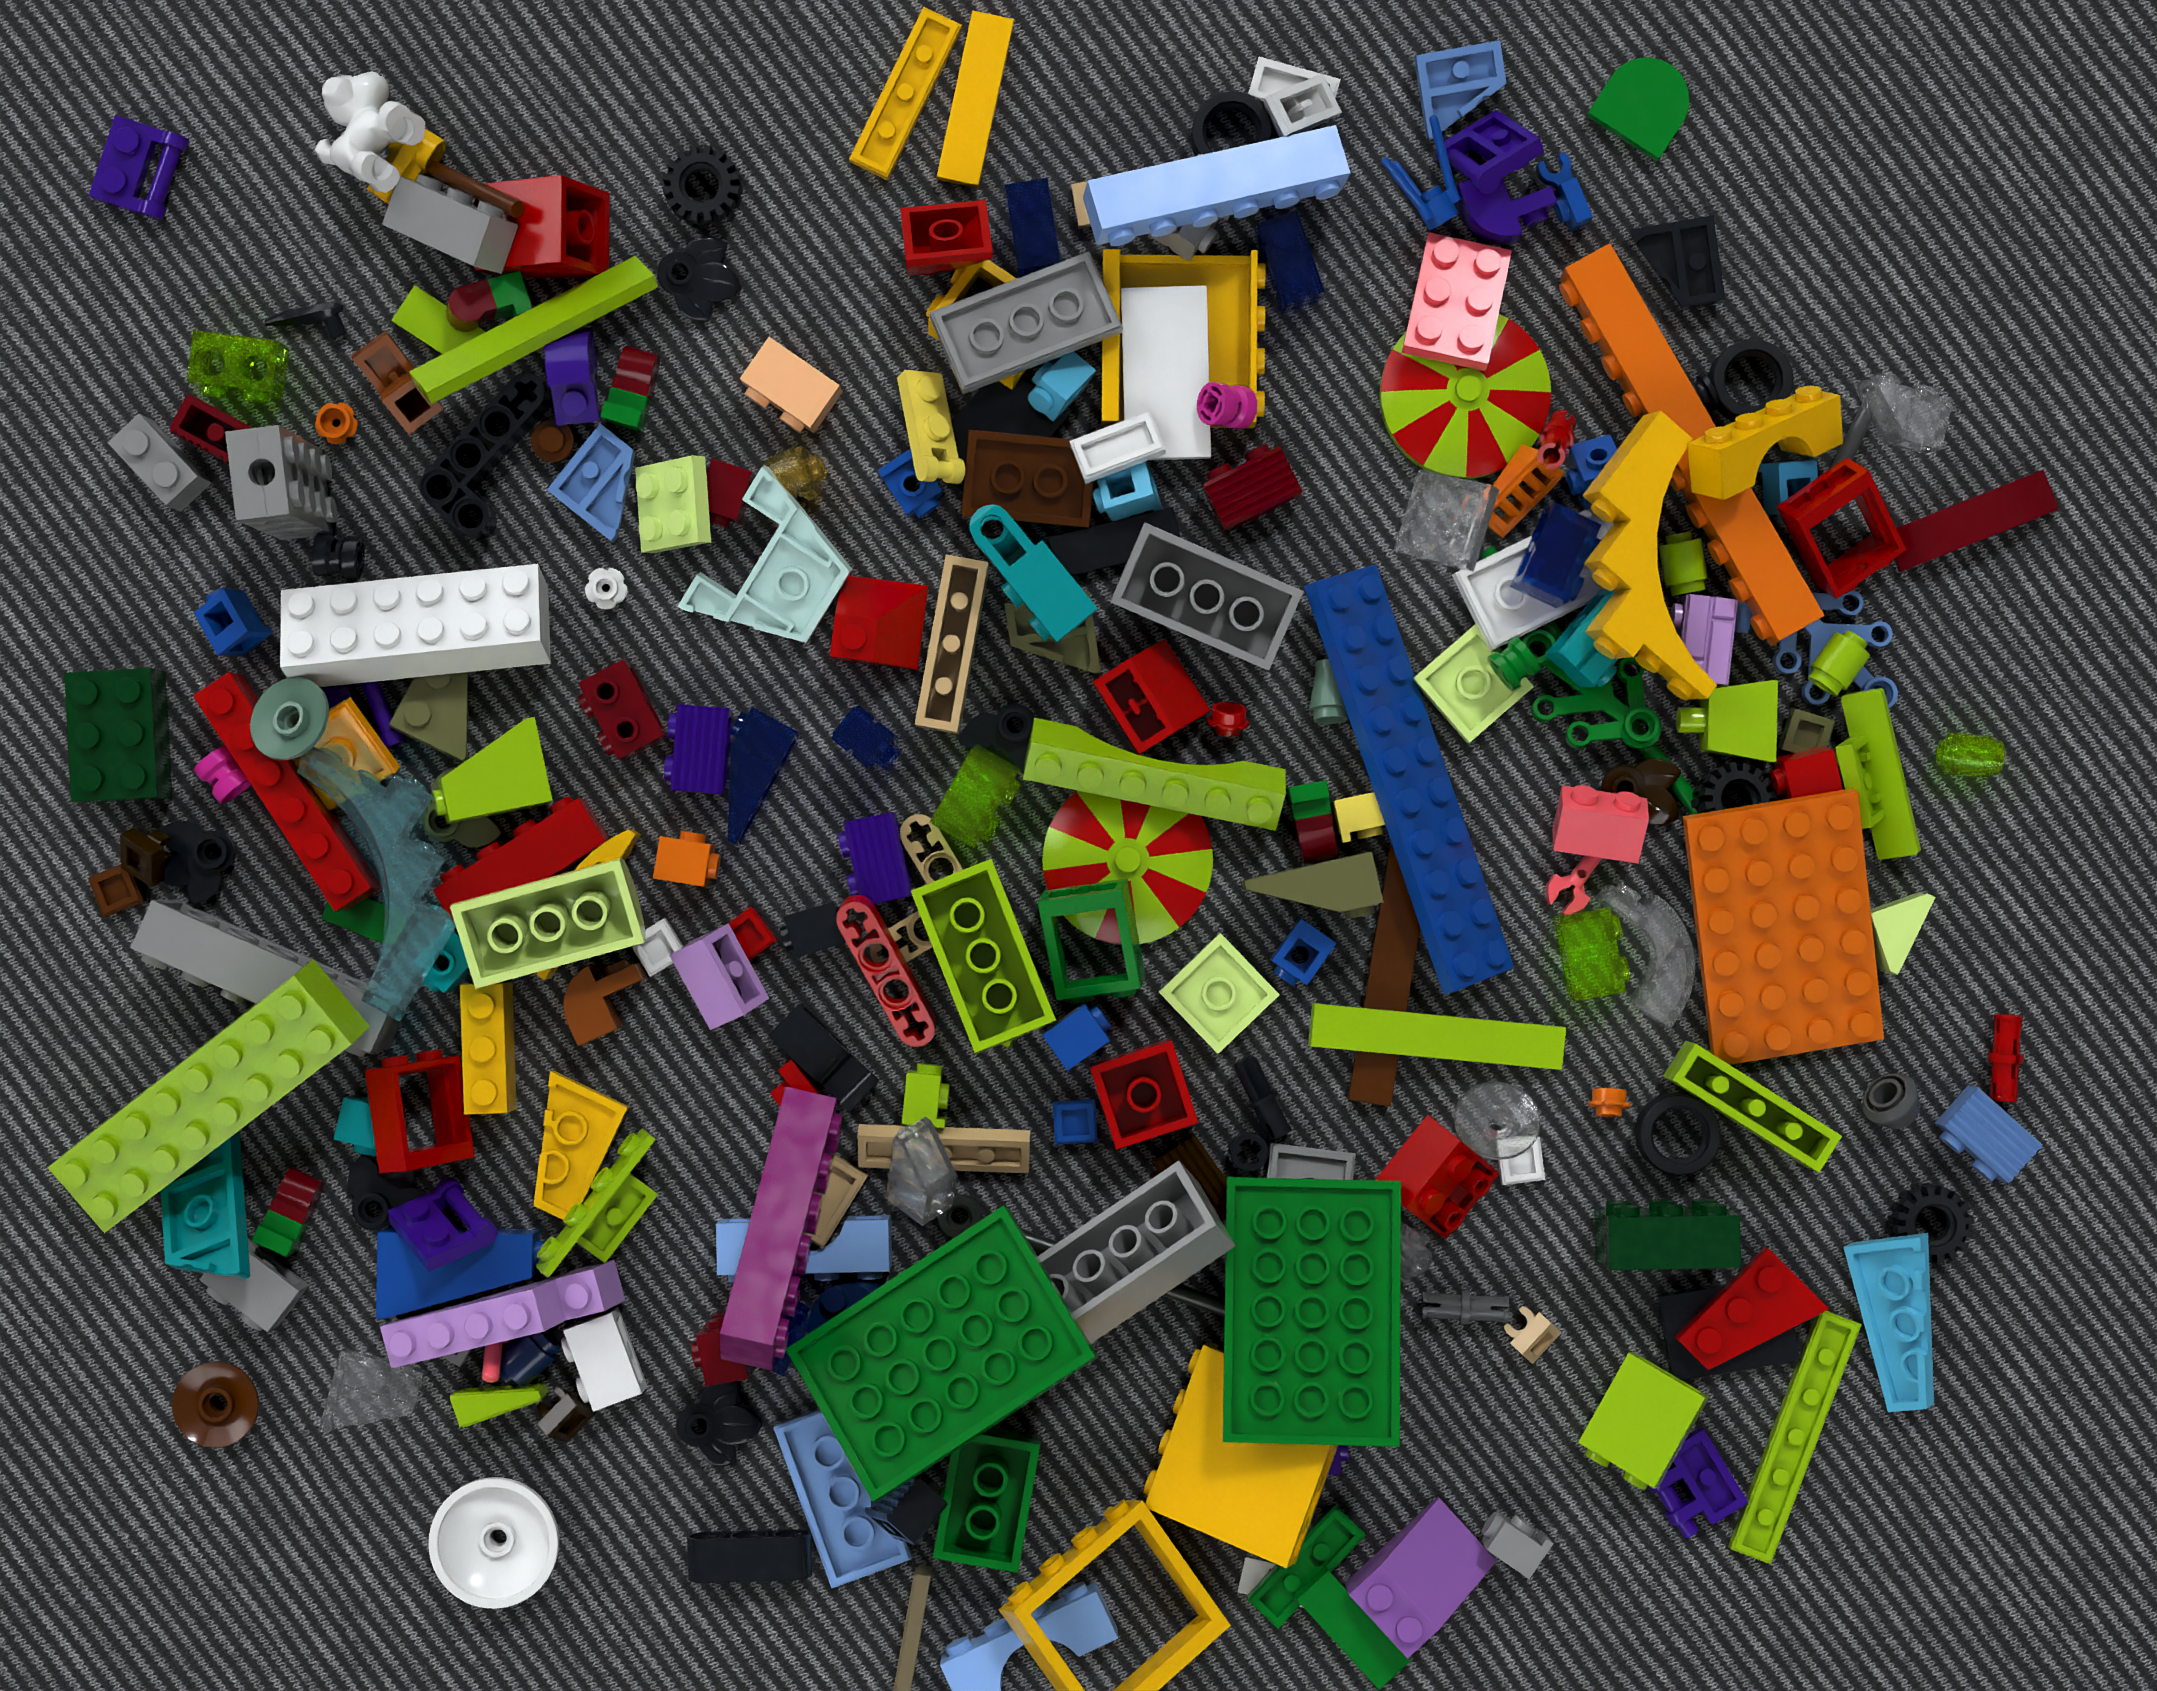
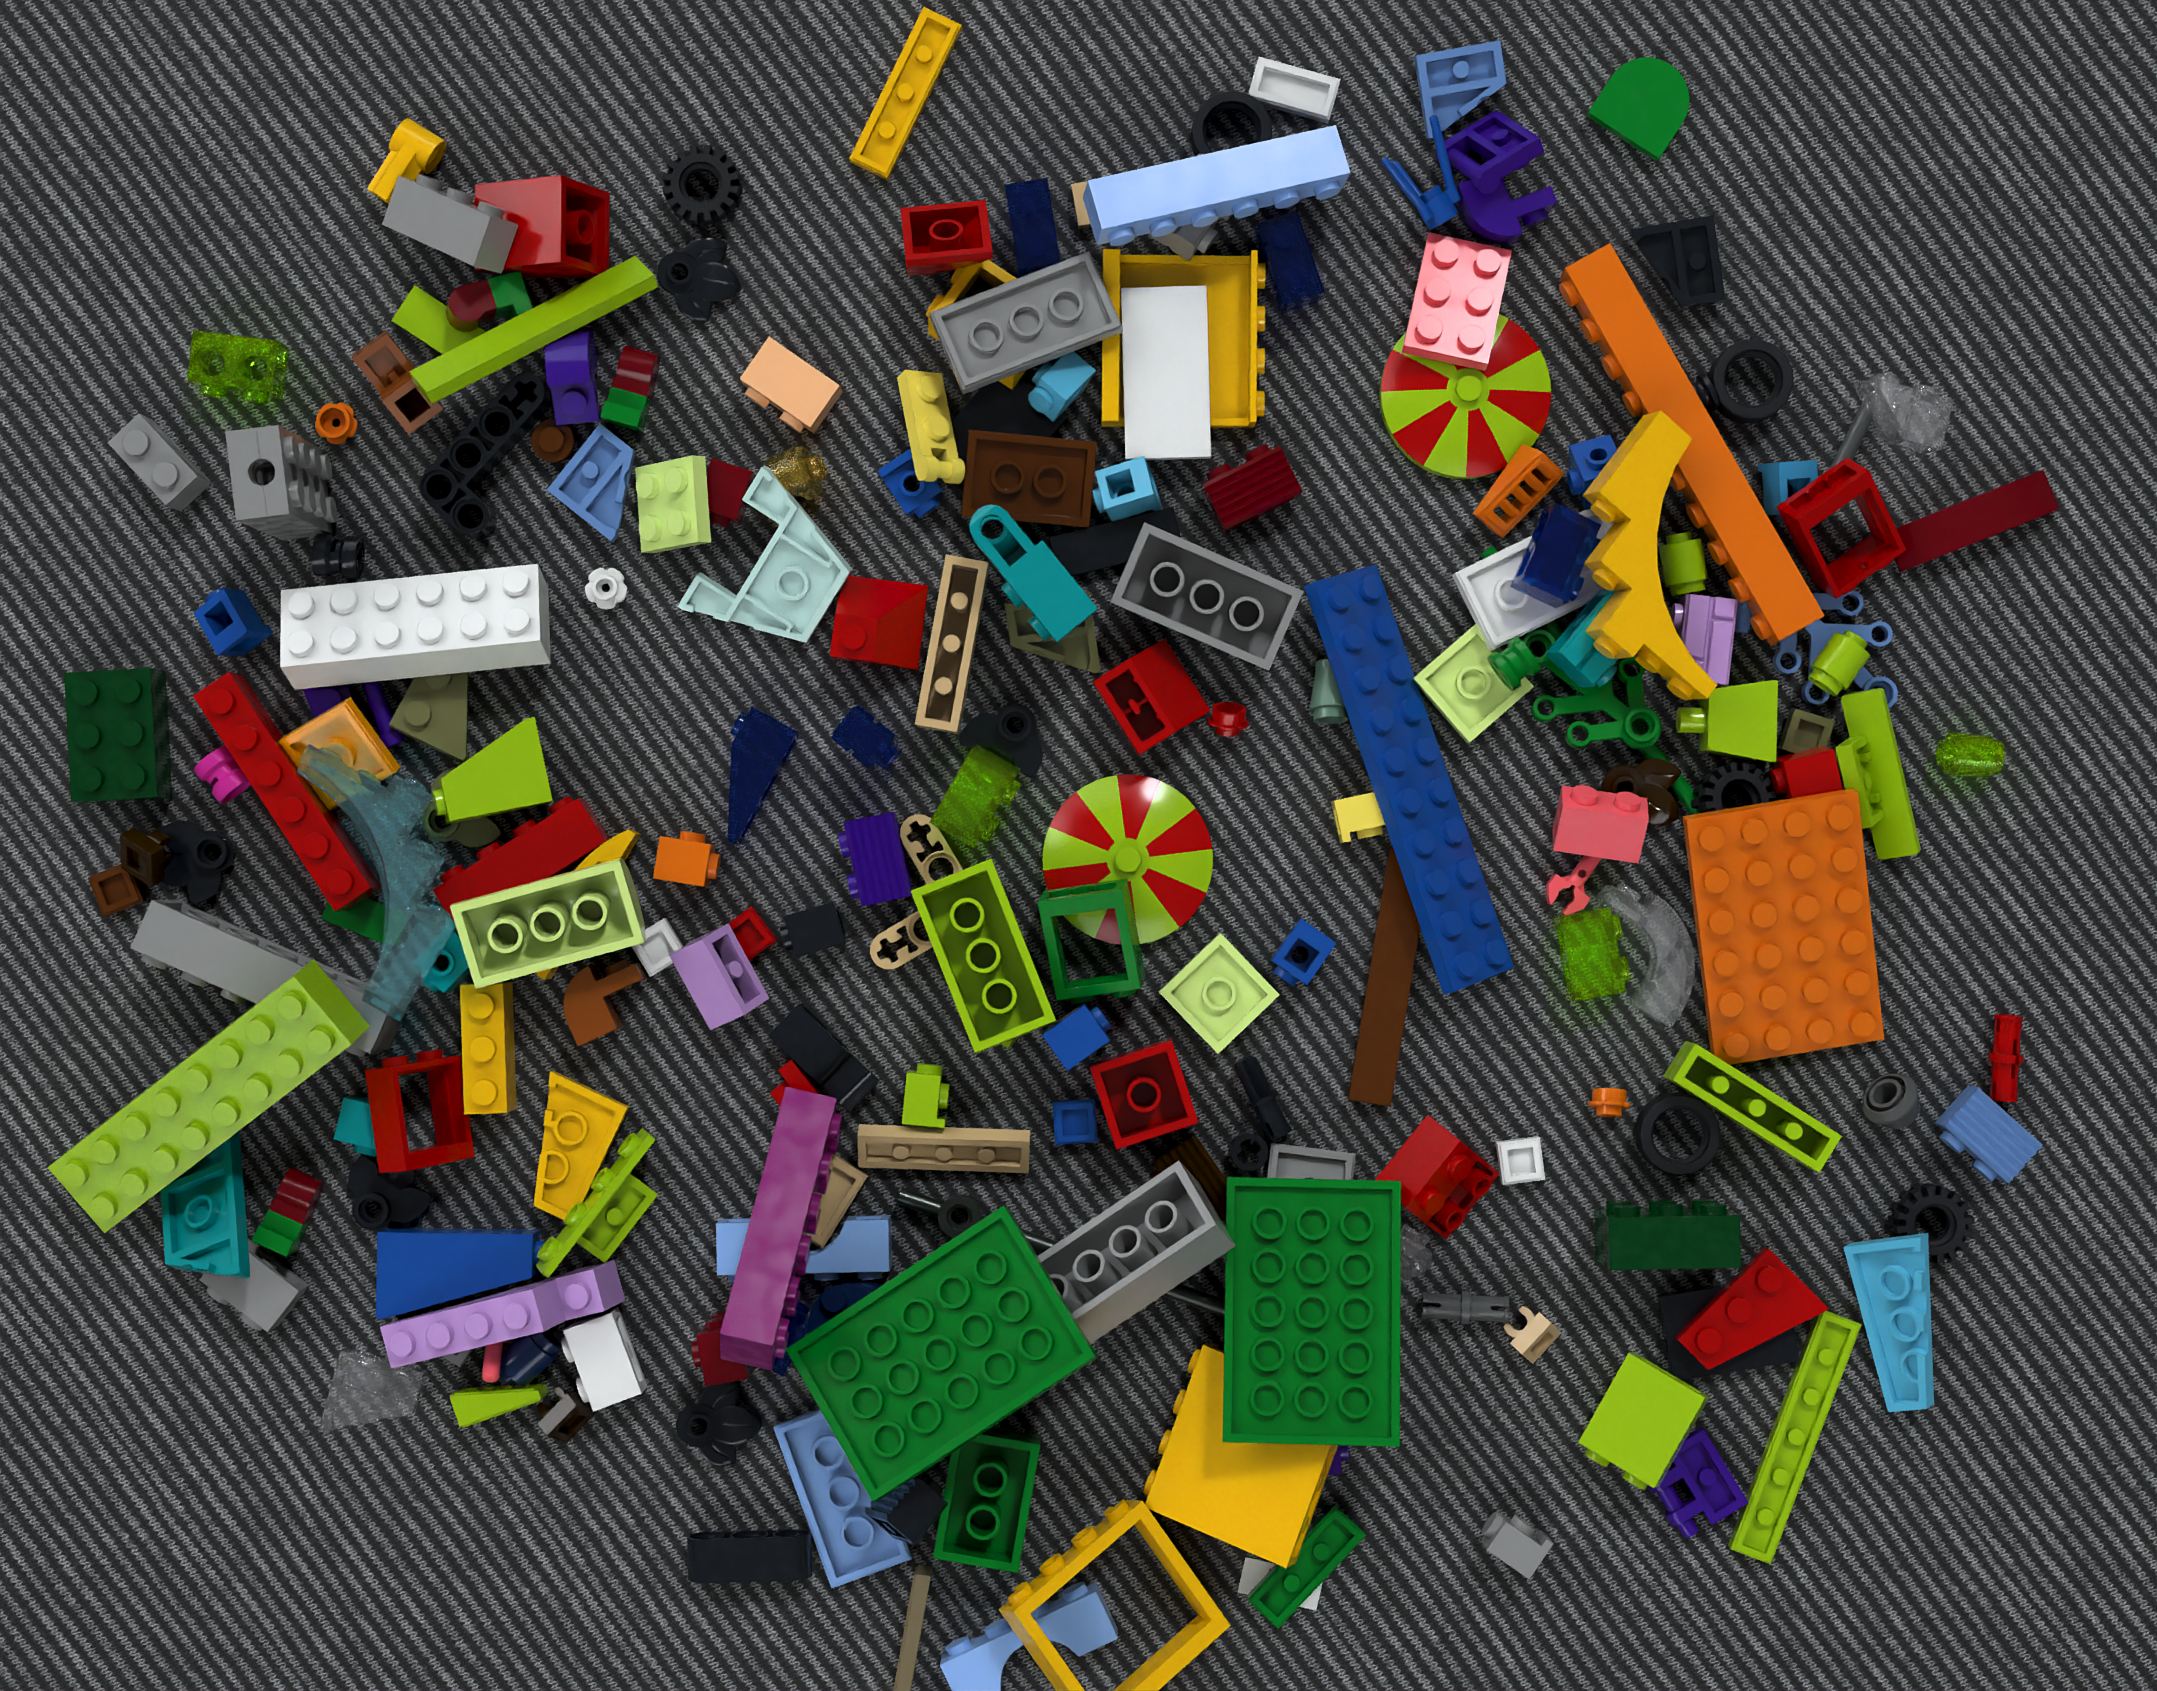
dark purple plate [88,115,190,221] -> none
dark red brick [169,394,252,464] -> none
reddish brown dish [172,1361,259,1448] -> none
sand green dish [250,677,329,760] -> none
black bar [264,302,347,340] -> none
white animal [315,71,425,193] -> none
dark purple plate [388,1177,498,1272] -> none
reddish brown bar [427,161,525,218] -> none
white dish [428,1477,559,1609] -> none
dark red brick [577,659,668,761] -> none
dark purple brick [664,704,733,795] -> none
red beam [836,895,937,1047] -> none
clear slope [885,1116,957,1226] -> none
yellow tile [937,10,1014,189] -> none
lime arch [1023,718,1286,831] -> none
white tile [1070,411,1166,484] -> none
dark pink wheel [1197,382,1257,429] -> none
olive slope [1240,852,1384,919] -> none
white slope [1263,74,1342,138] -> none
leg [1286,780,1338,864] -> none
green tile [1294,1566,1410,1690] -> none
lime tile [1308,1003,1566,1070] -> none
medium lavender slope [1345,1497,1497,1659] -> none
clear plate [1393,470,1499,572] -> none
clear dish [1454,1082,1541,1160] -> none
blue plate [1536,152,1593,232] -> none
red pin [1537,410,1576,469] -> none
yellow arch [1687,386,1843,500] -> none
yellowish green slope [1871,893,1936,975] -> none

